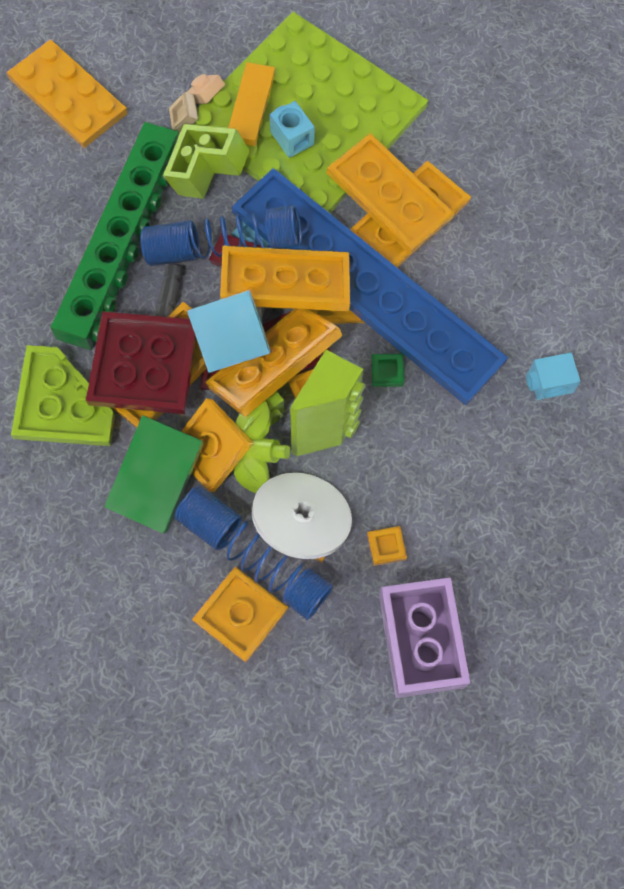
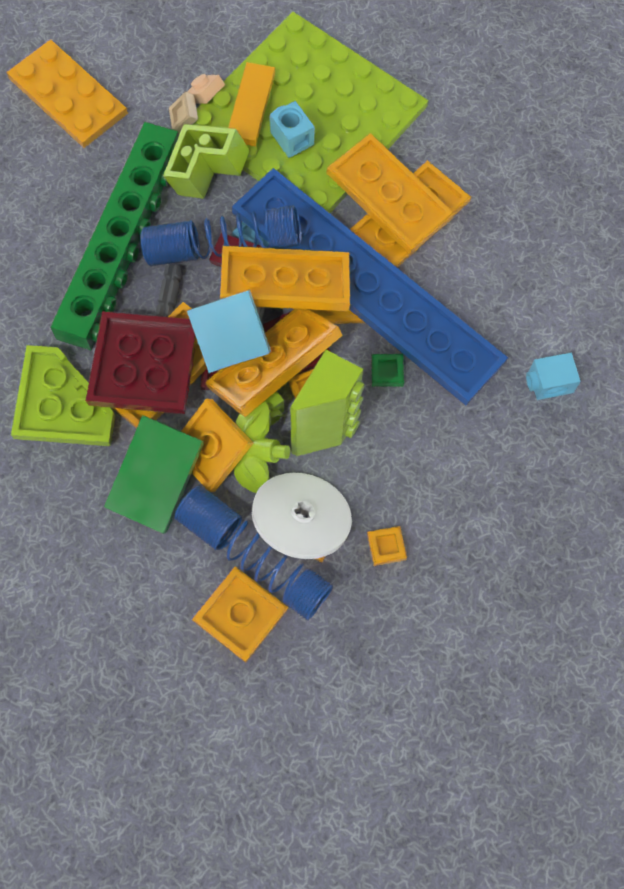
lavender brick [379,578,470,698] -> none

